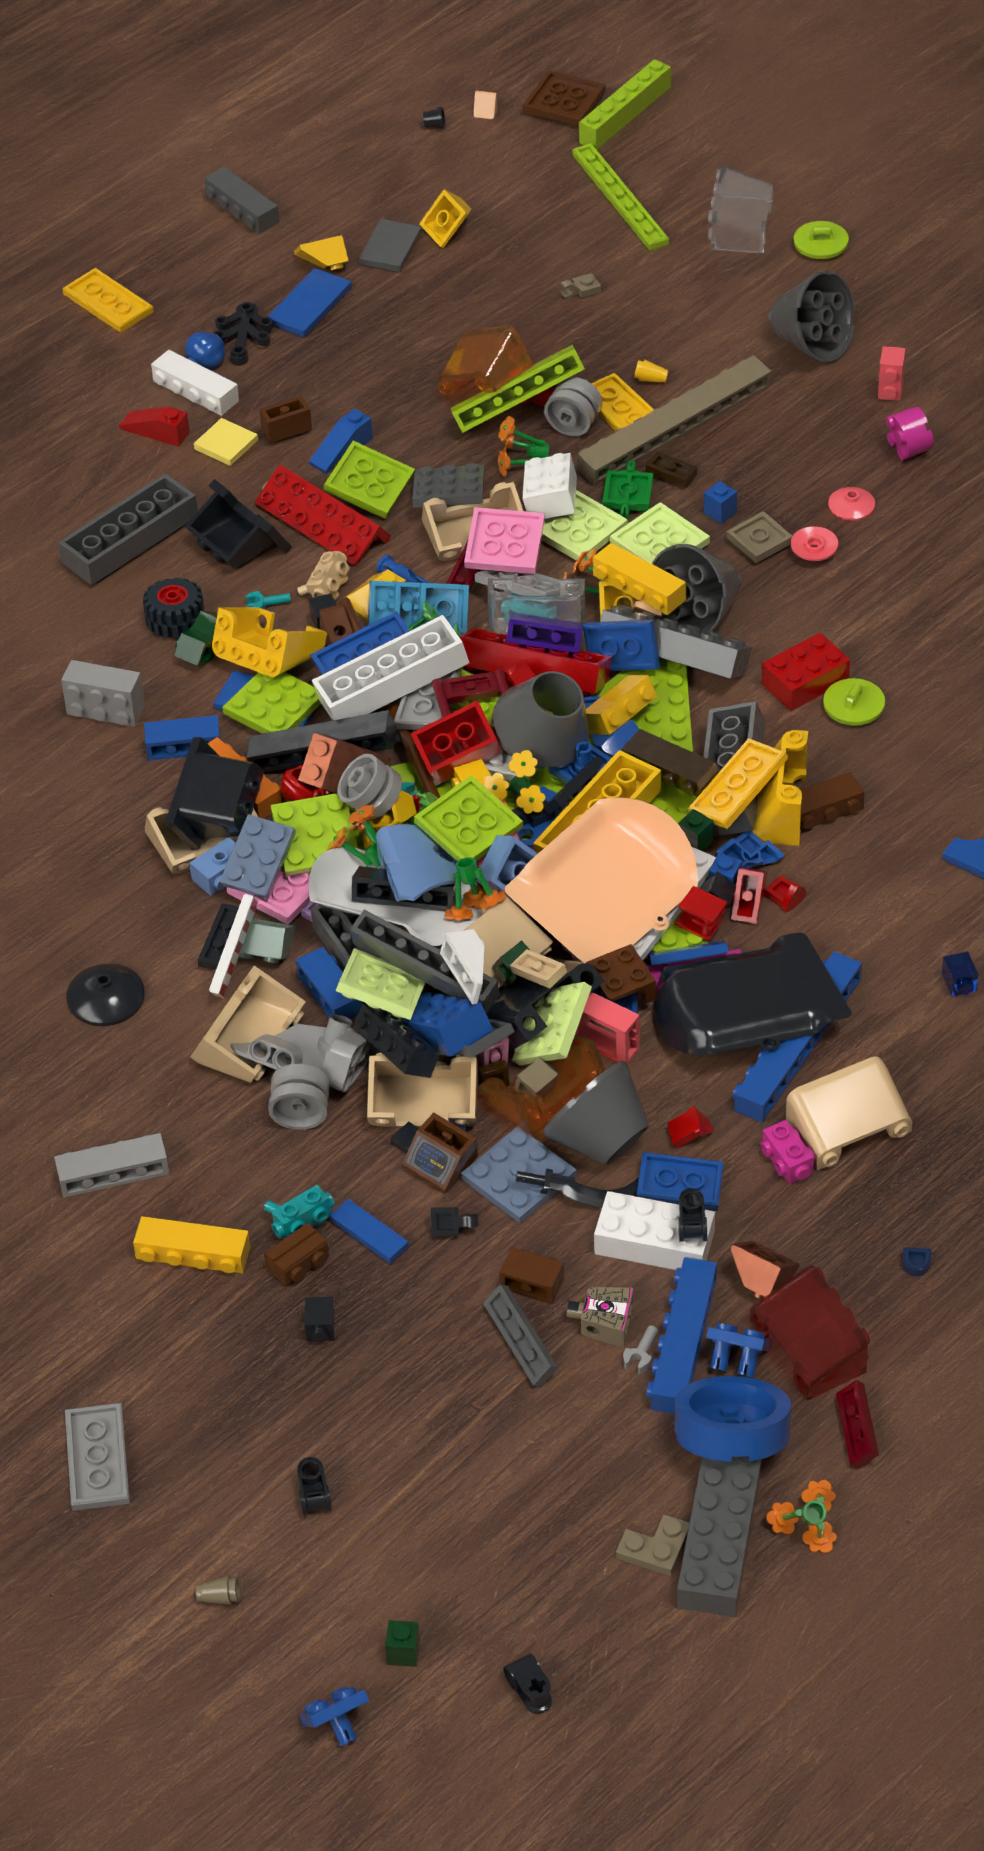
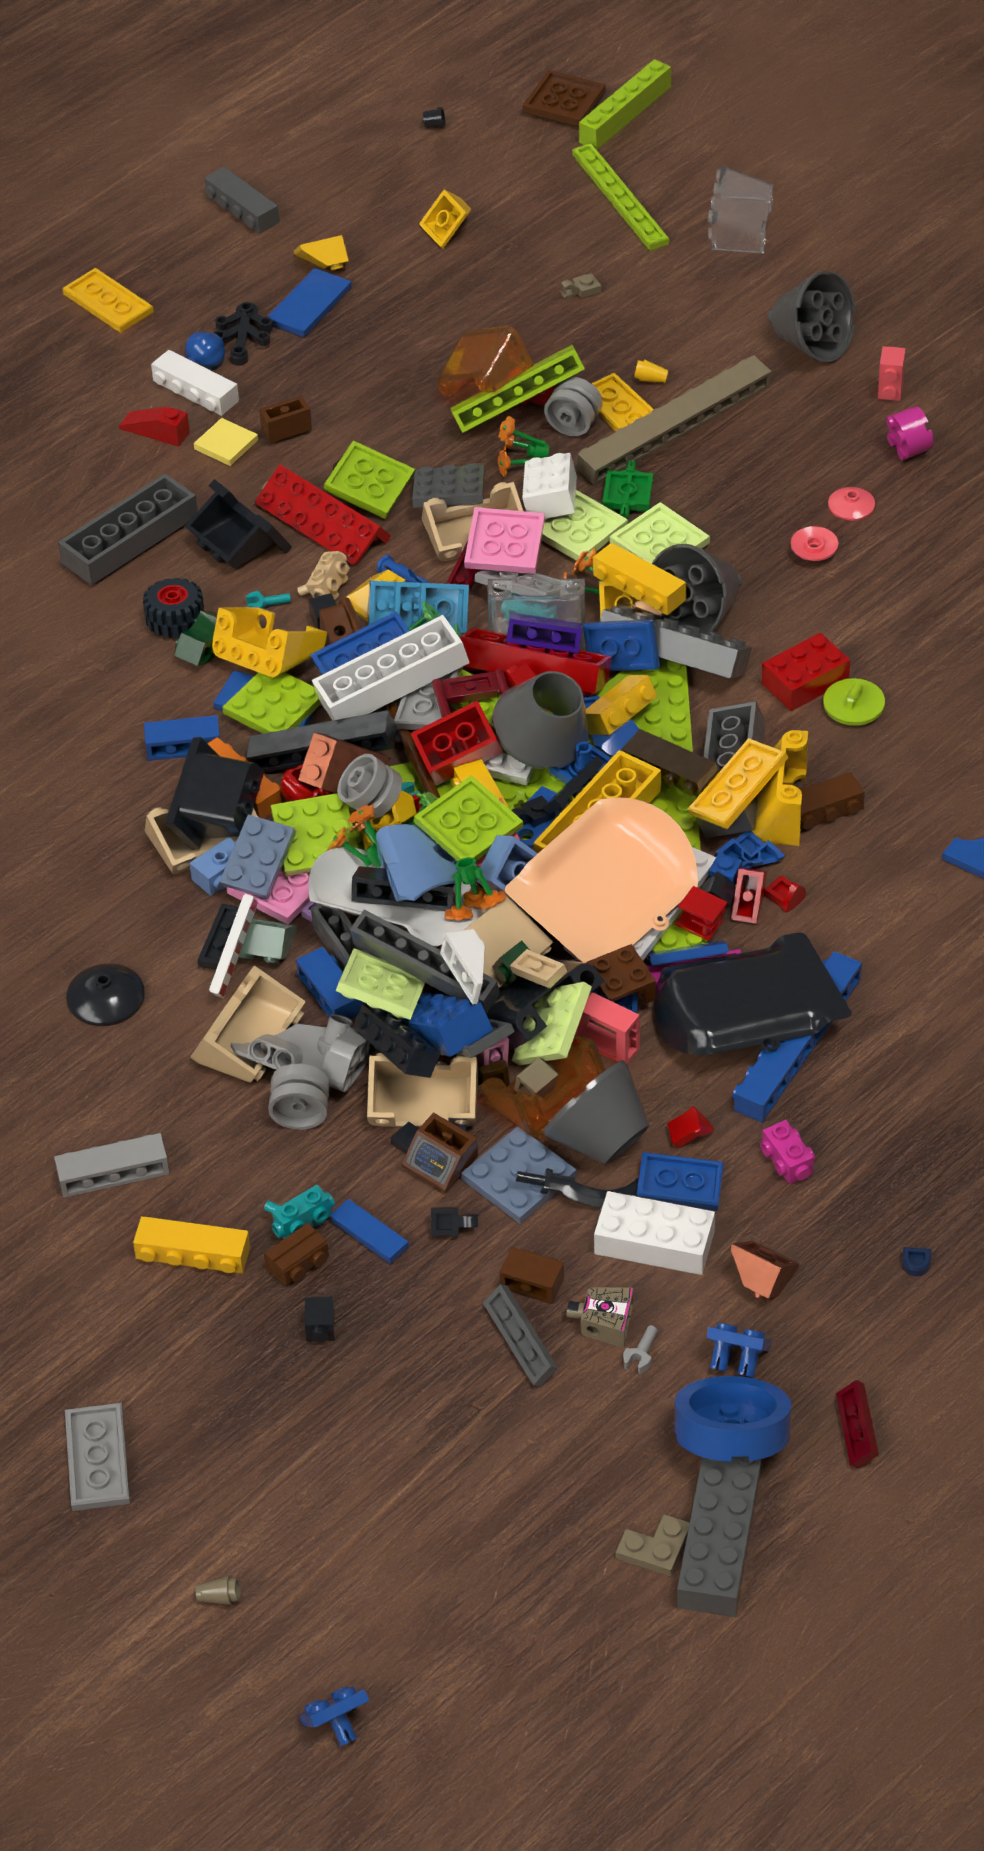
light grey brick [61,660,145,727] -> none
black piece [297,1457,332,1516] -> none
blue slope [309,408,373,474] -> none
dark grey tile [359,219,422,272] -> none
dark green brick [385,1620,420,1667] -> none
light nougat slope [474,91,497,119] -> none
yellow plant [483,750,545,814] -> none
black piece [503,1653,552,1714] -> none
dark brown plate [646,451,697,487] -> none
blue brick [646,1257,717,1414] -> none
dark green brick [678,809,713,851] -> none
black piece [678,1188,707,1242] -> none
blue brick [704,481,737,524] -> none
dark tan plate [726,511,793,563] -> none
clear red windscreen [750,1265,870,1400] -> none
orange plant [766,1480,837,1553] -> none
tan windscreen [786,1056,912,1171] -> none
lime shield [794,221,849,259] -> none
clear blue brick [942,951,978,997] -> none

